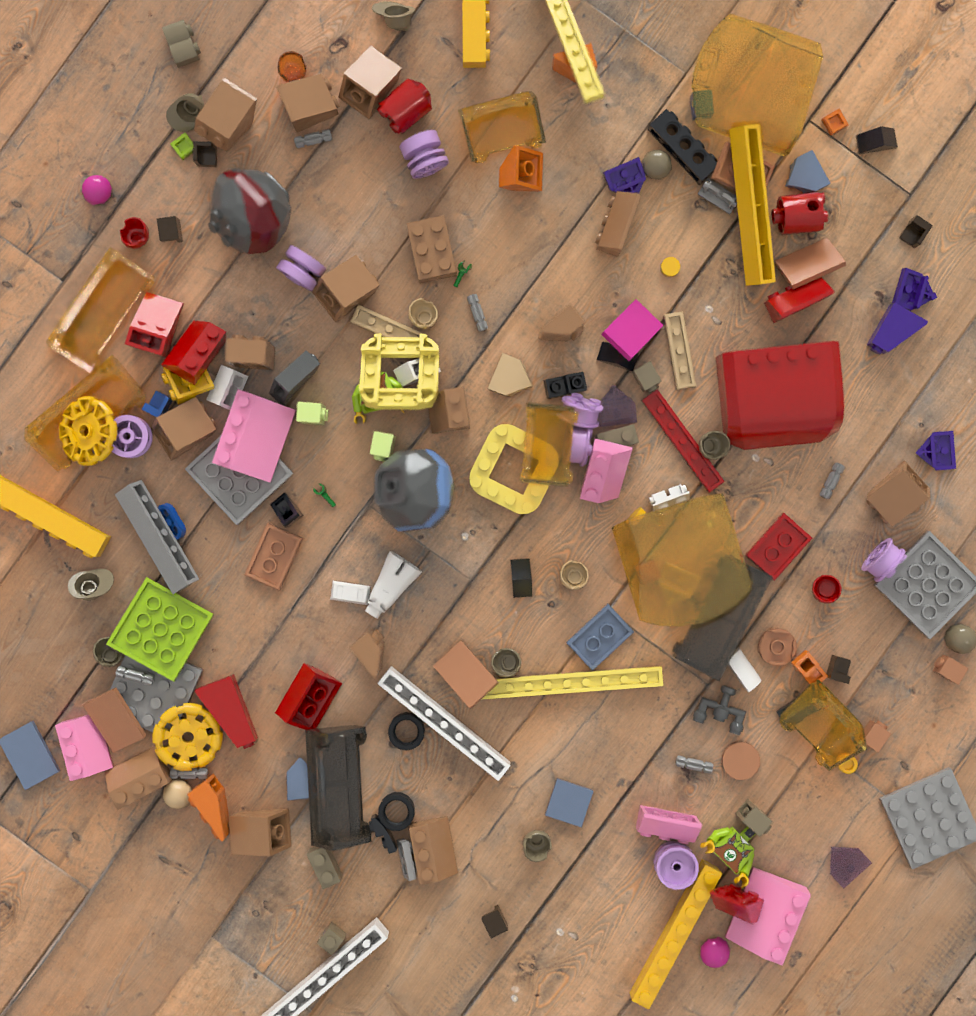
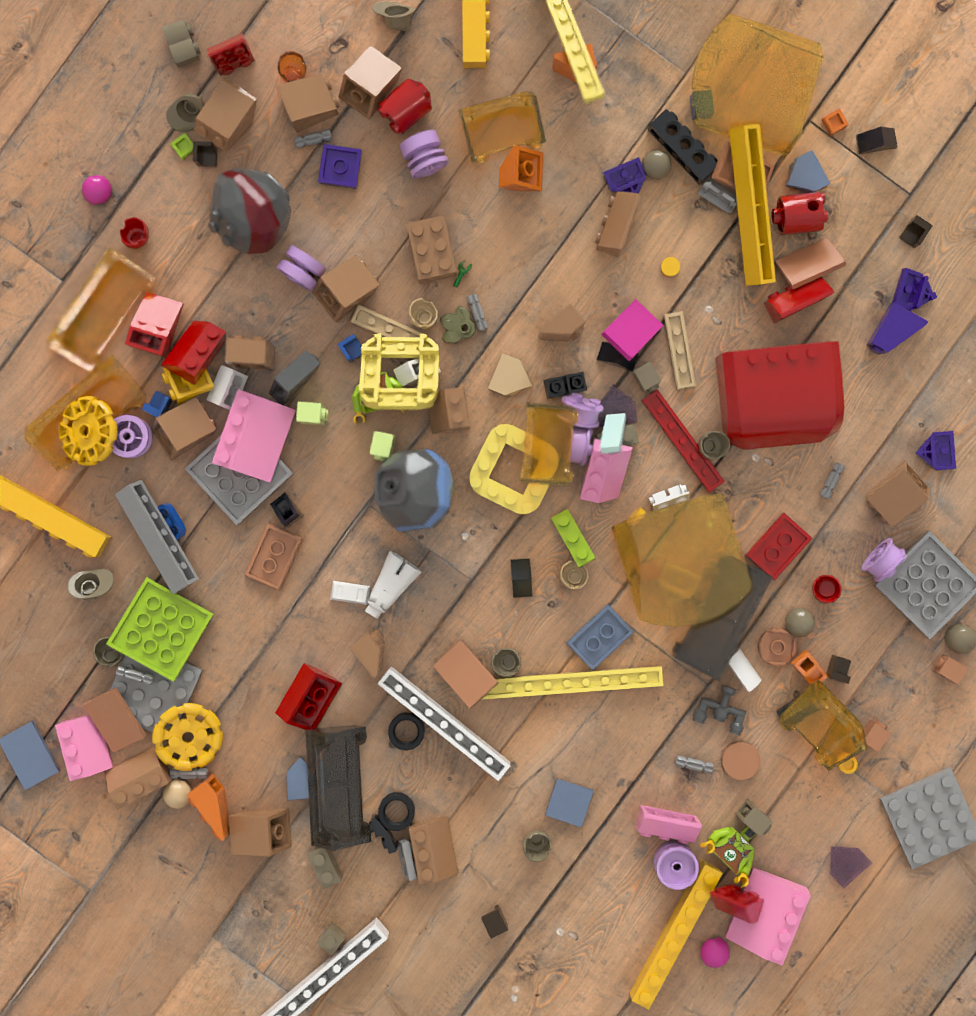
dark brown panel [157,216,183,243] -> none
red slope [195,674,258,749] -> none
green hand [313,483,336,508] -> none
none -> red slope [207,33,255,76]
none -> dark purple plate [318,144,362,189]
none -> blue panel [338,334,362,363]
none -> olive plate [441,306,476,343]
none -> lime plate [551,509,596,568]
none -> light aqua tile [600,413,626,454]
none -> dark tan hair [785,608,815,637]

